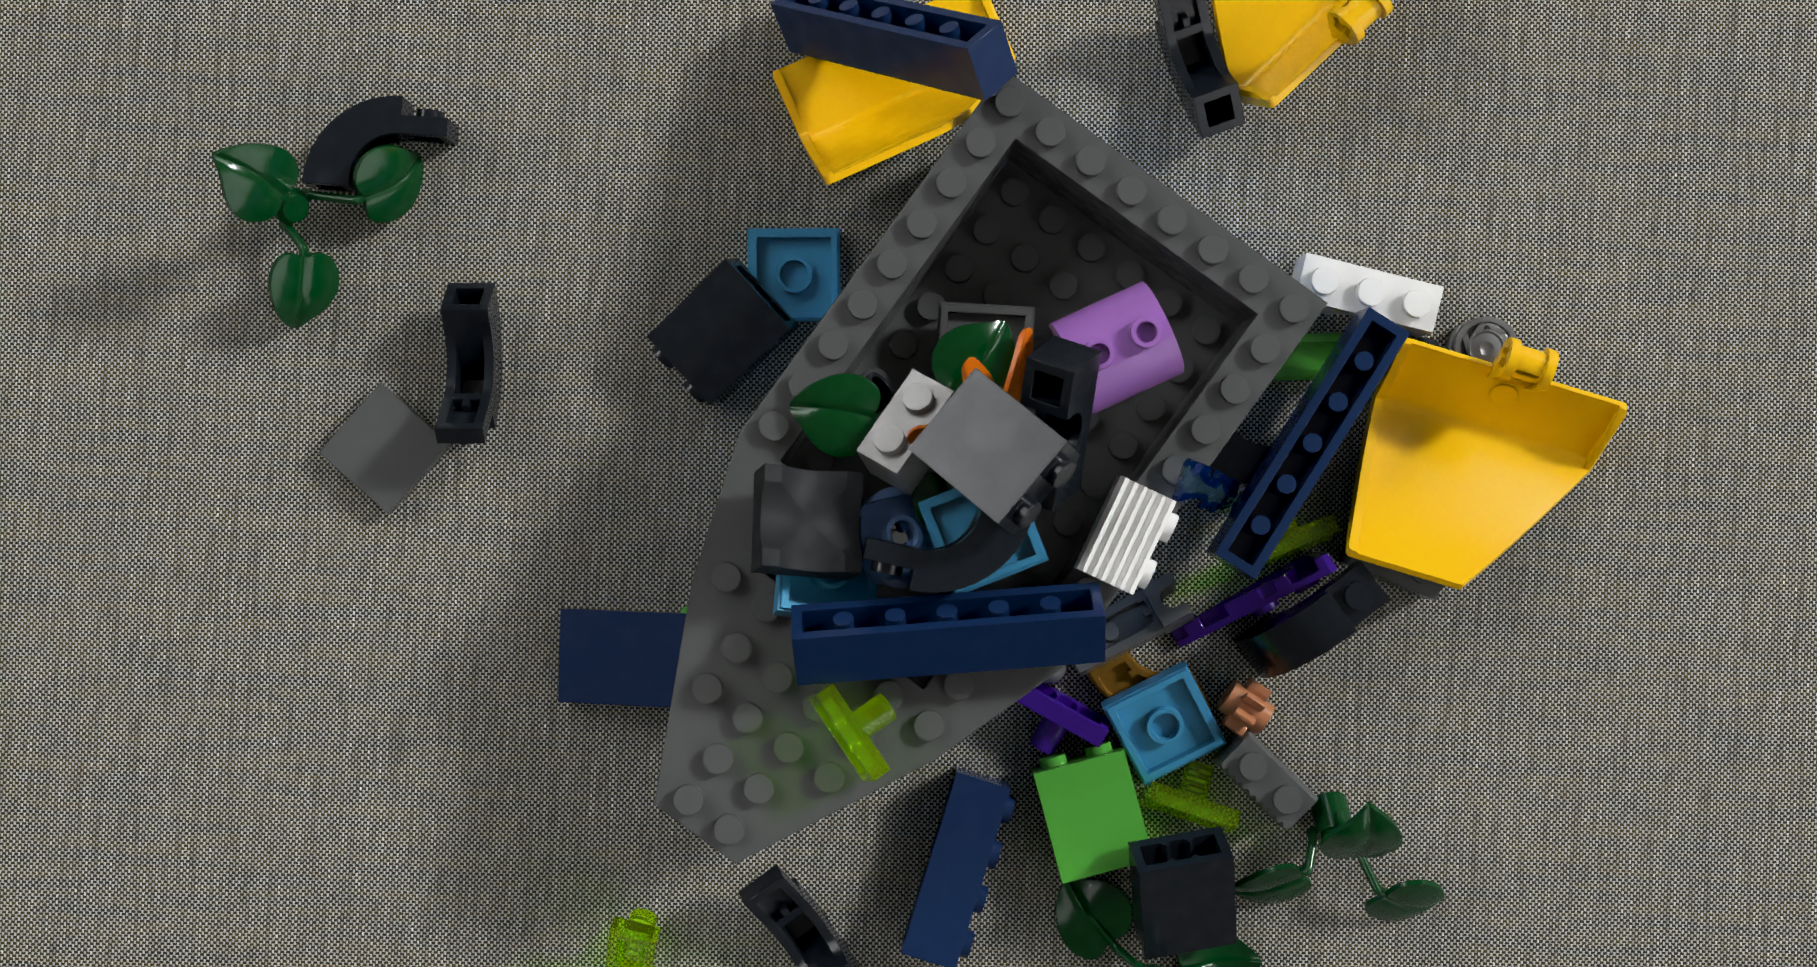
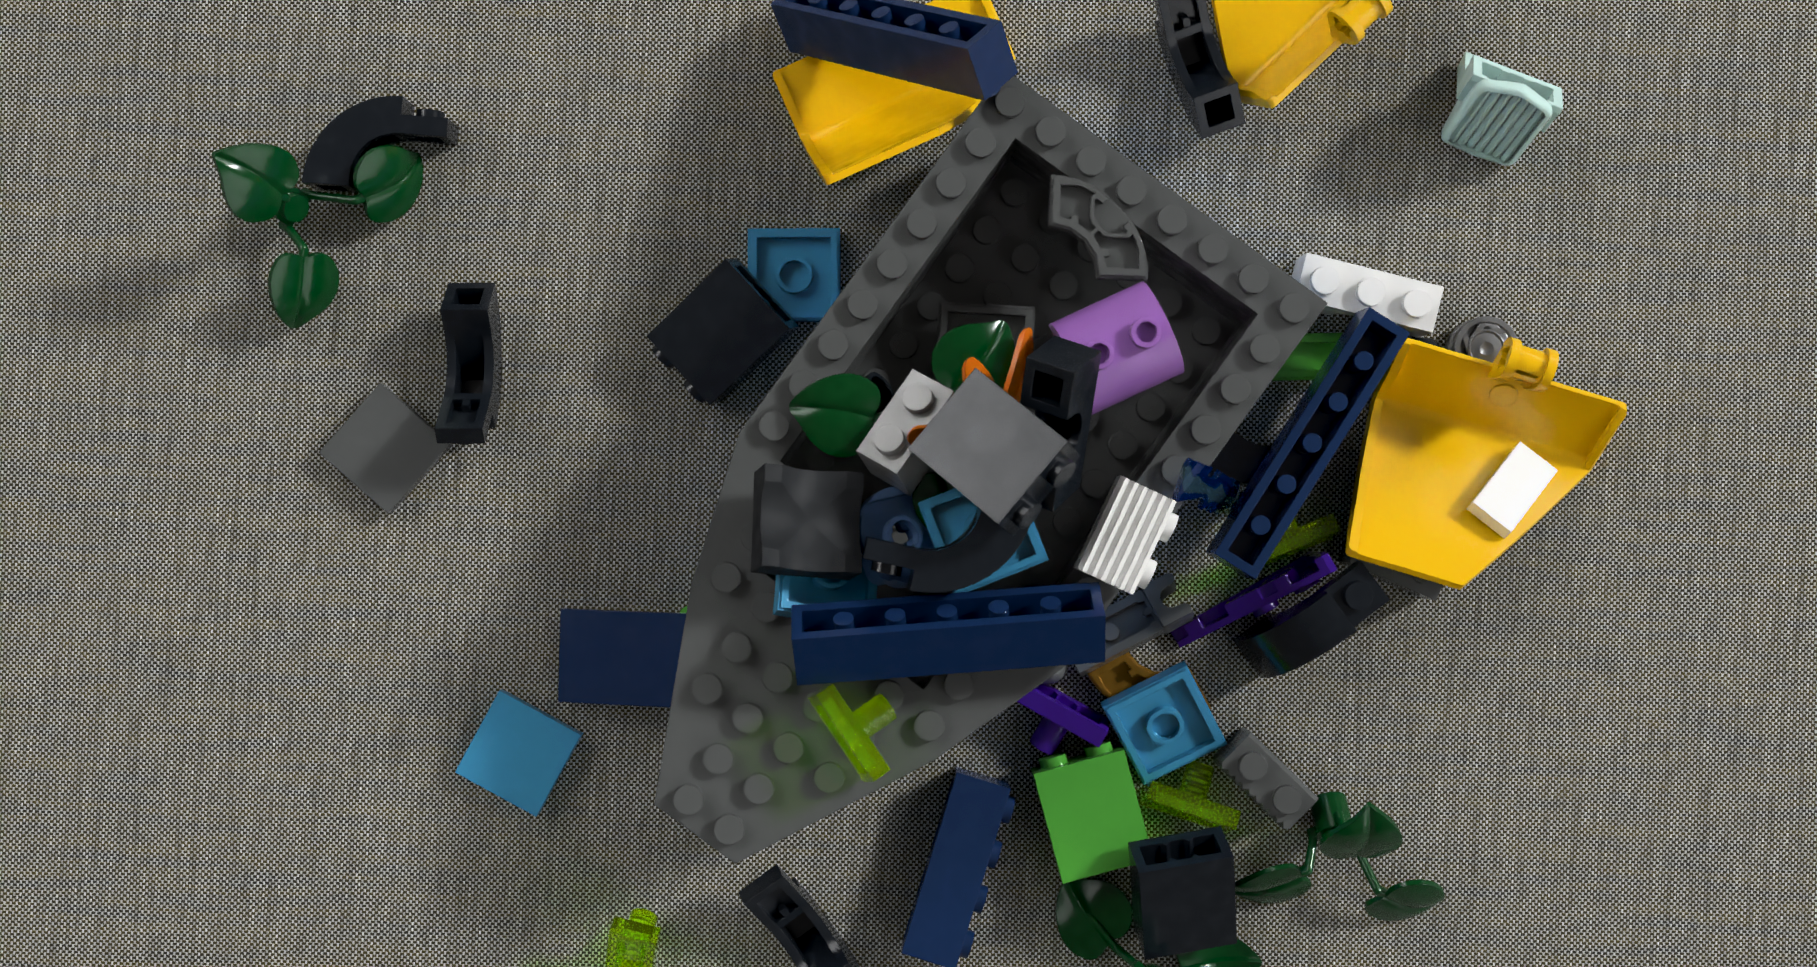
nougat gear [1216,678,1275,737] -> none
none -> dark azure tile [455,689,583,817]
none -> dark grey tile [1048,174,1148,282]
none -> light aqua piece [1441,51,1563,166]
none -> white tile [1467,441,1558,539]

